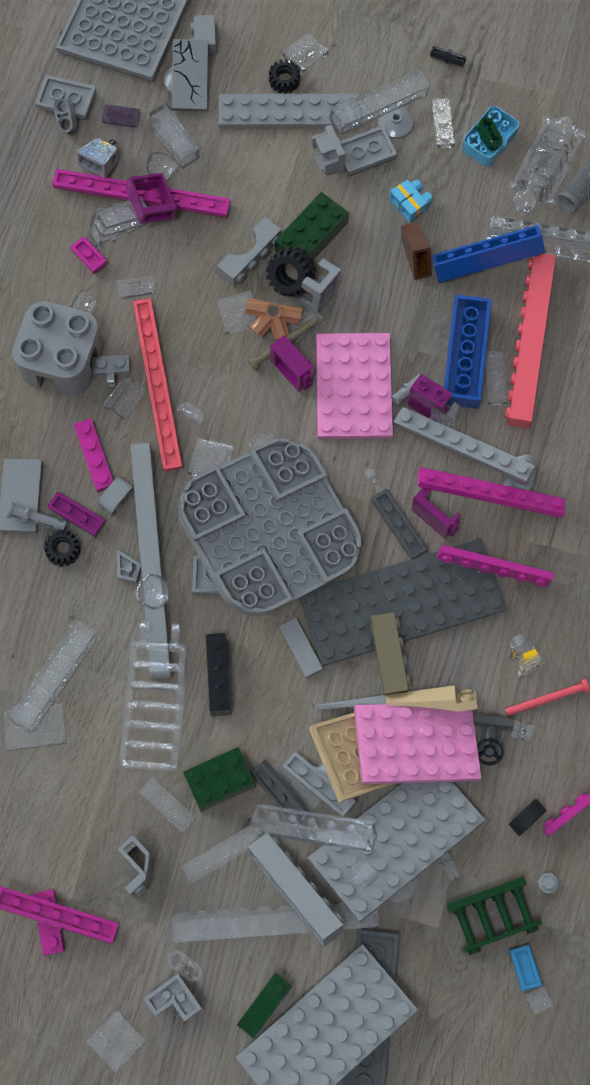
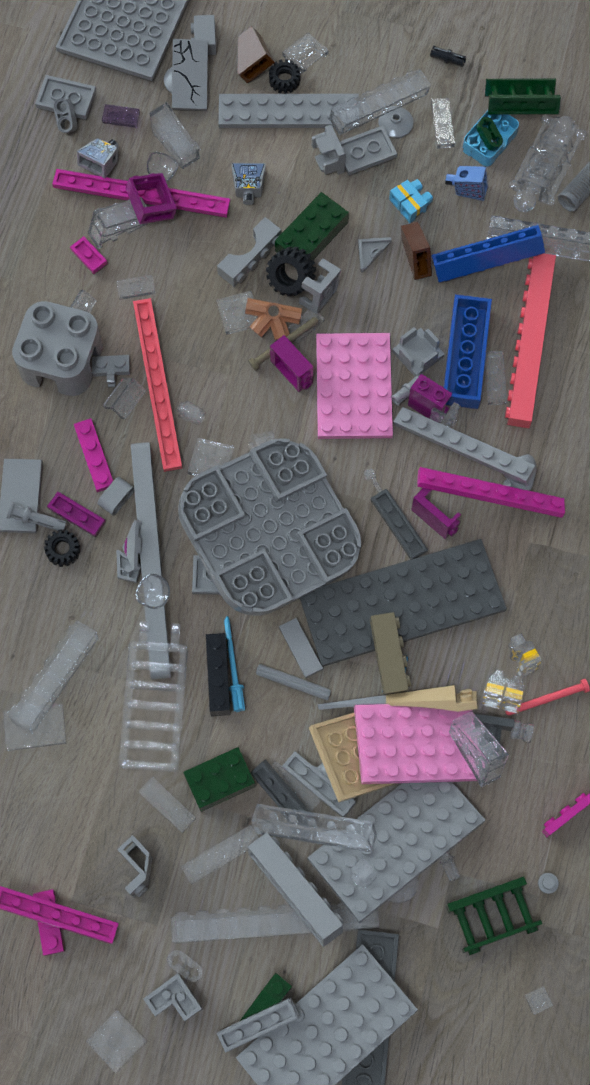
dark pink plate [436,545,554,587] -> none
black tyre [509,799,547,836] -> none
dark azure tile [509,945,542,992] -> none
none -> light grey tile [122,520,142,571]
none -> light grey tile [217,997,300,1053]
none -> medium azure piece [224,616,245,712]
none -> torso [232,163,266,205]
none -> slope [237,26,275,84]
none -> light grey axle [256,664,331,700]
none -> light grey tile [358,237,391,272]
none -> light grey panel [392,327,444,377]
none -> medium blue torso [445,166,488,201]
none -> clear wedge [449,711,509,788]
none -> clear hips [482,670,525,714]
none -> dark green fence [485,78,561,114]

